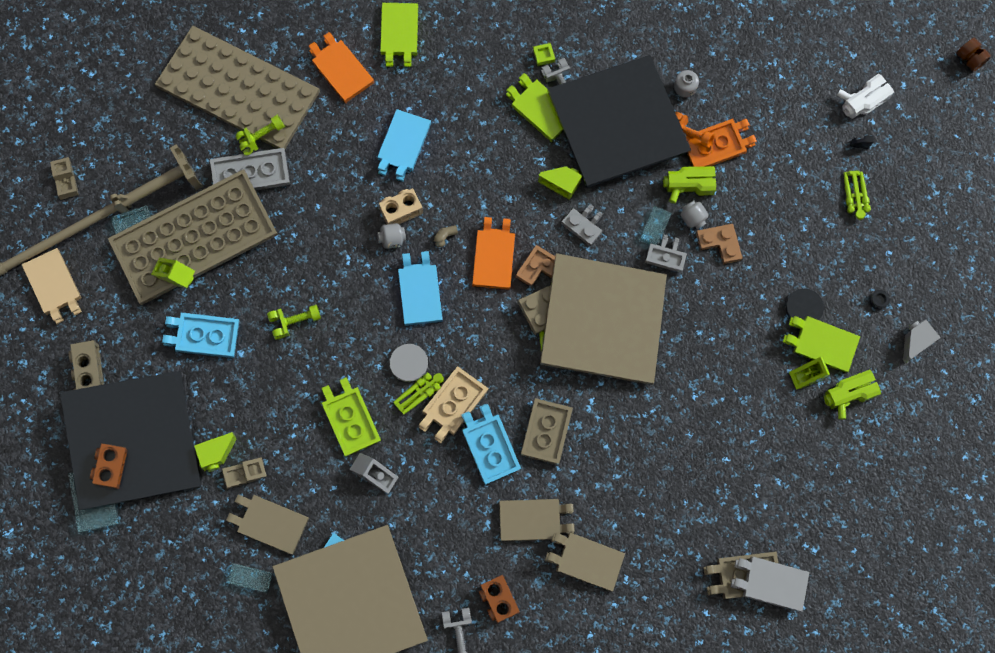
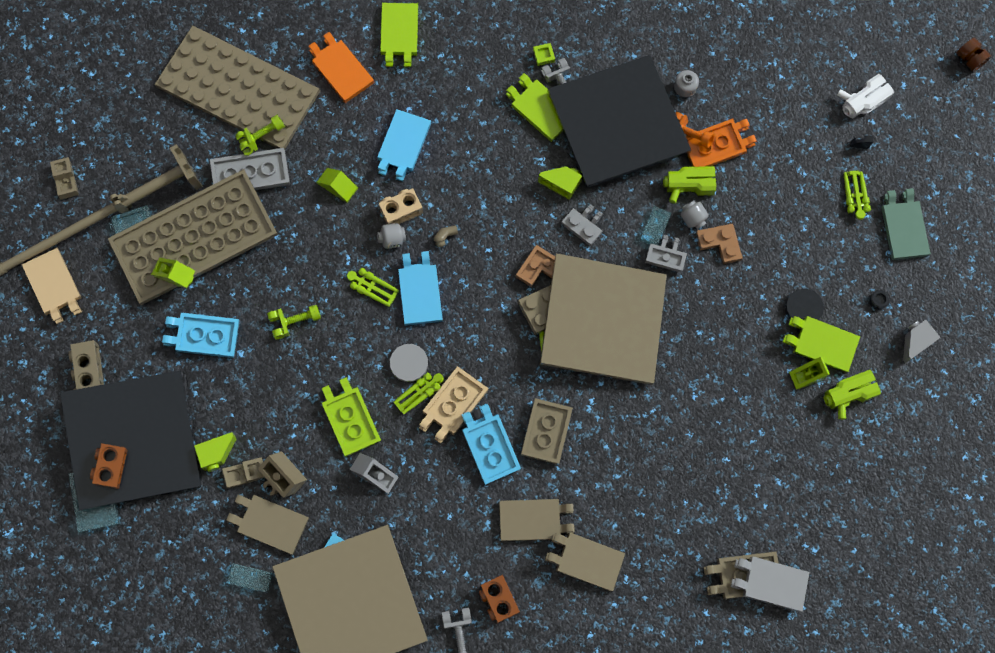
orange tile [472,217,515,290] -> none
none -> dark tan brick [258,451,307,498]
none -> lime slope [317,168,358,203]
none -> lime piece [347,268,399,307]
none -> sand green tile [881,188,930,260]

